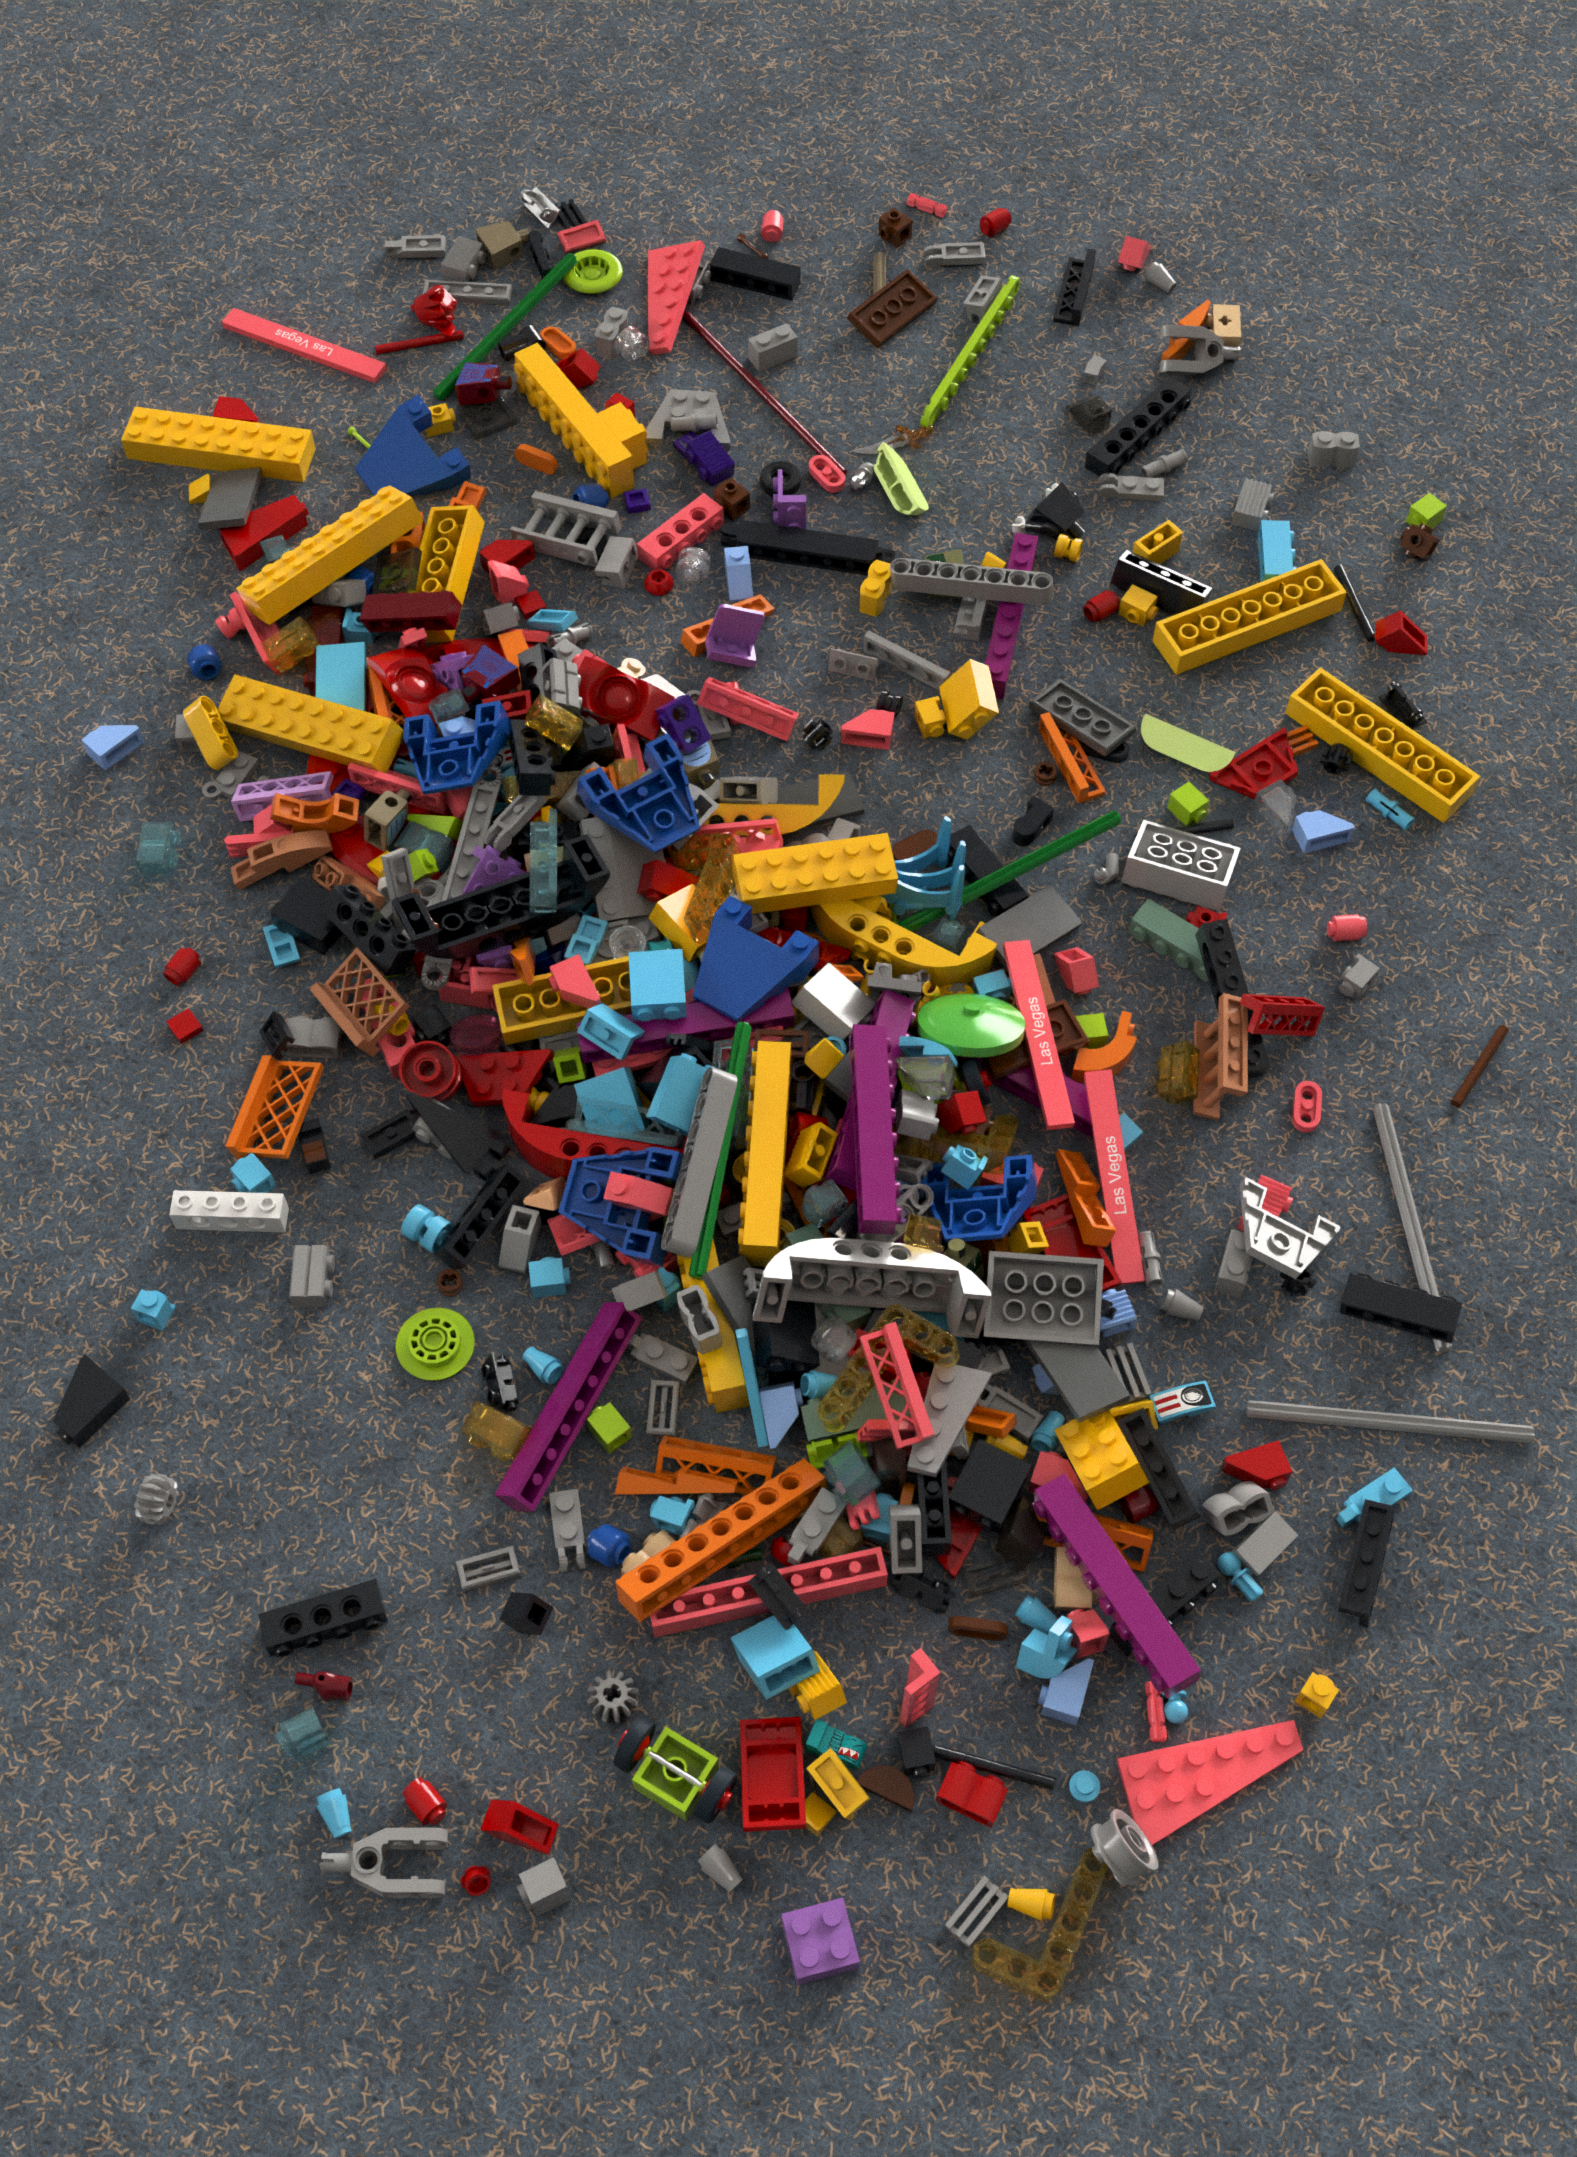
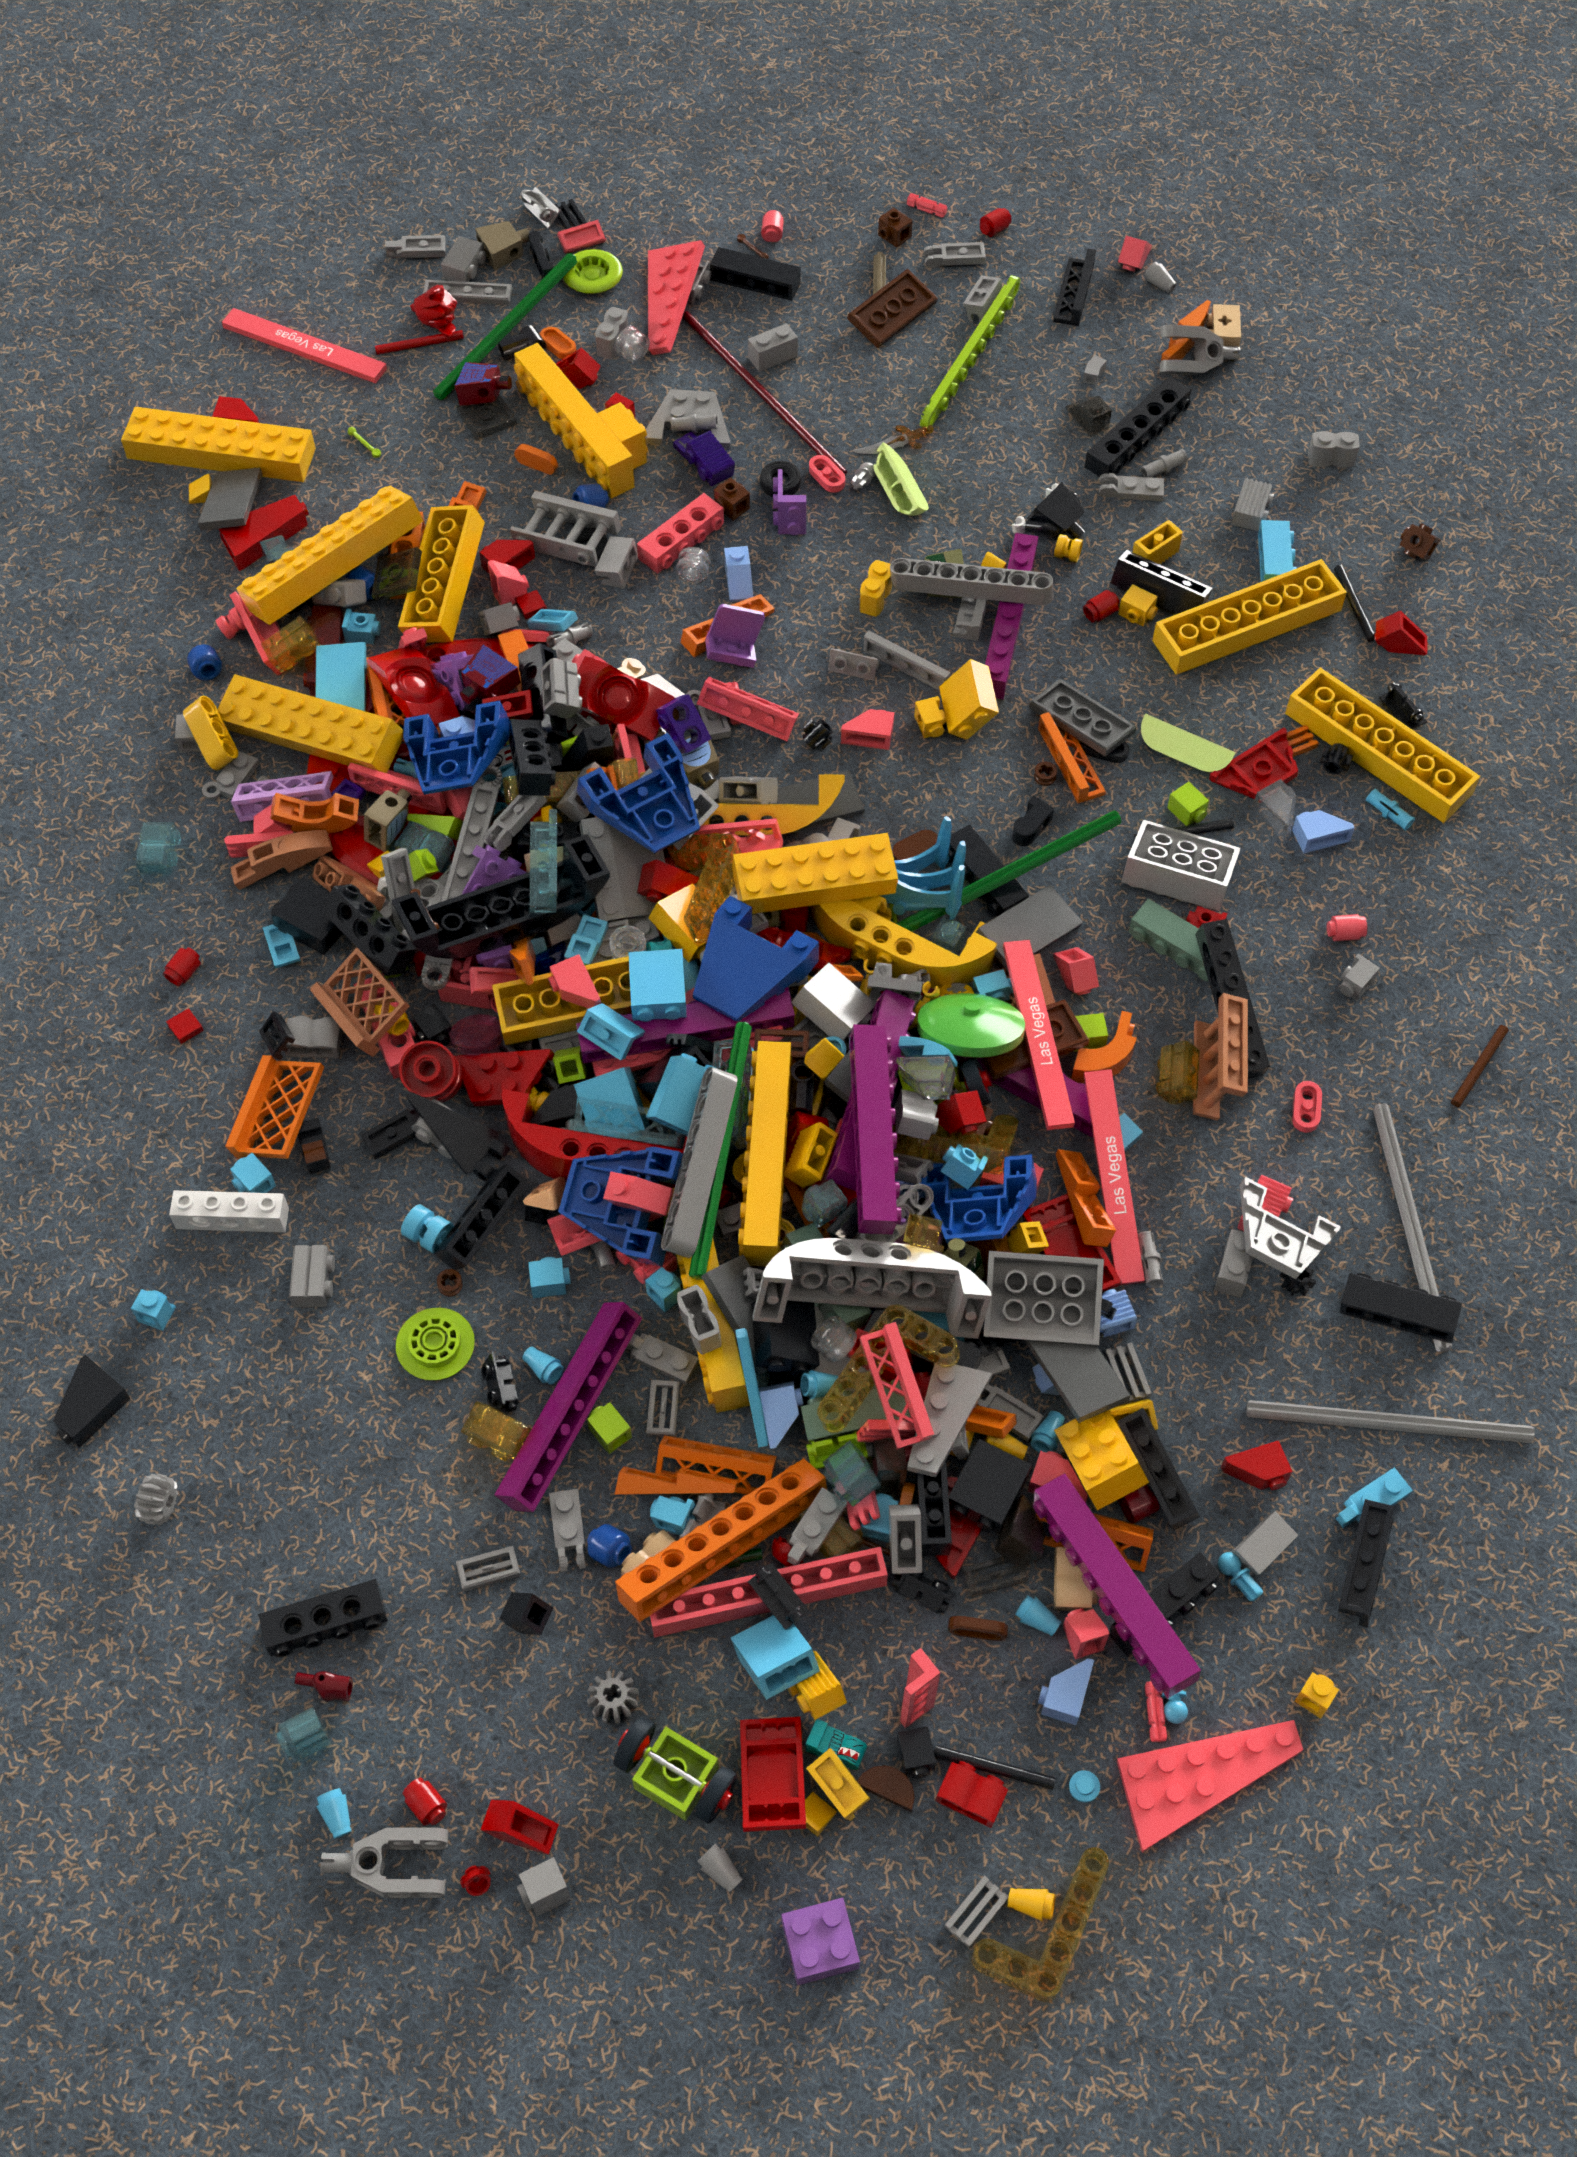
light blue slope [82,725,144,771] -> none
blue wedge [355,395,471,496] -> none
dark red brick [359,590,462,633] -> none
yellow brick [425,403,456,437] -> none
clear light blue brick [428,688,470,727] -> none
light grey slope [498,1205,542,1274] -> none
clear yellow brick [525,694,583,750] -> none
light grey slope [612,1270,668,1312] -> none
dark purple tile [623,488,651,514] -> none
red plate [644,569,673,596] -> none
black hinge [720,520,895,576] -> none
black wheel [876,690,903,719] -> none
medium azure brick [1016,1616,1078,1679] -> none
light grey wheel [1091,1809,1158,1887] -> none
light grey arm [1093,853,1119,885] -> none
slope [1150,1381,1216,1425] -> none
light grey cone [1159,1288,1204,1321] -> none
light grey brick [1202,1481,1274,1536] -> none
red fence [1239,994,1325,1036] -> none
lime brick [1406,492,1447,528] -> none

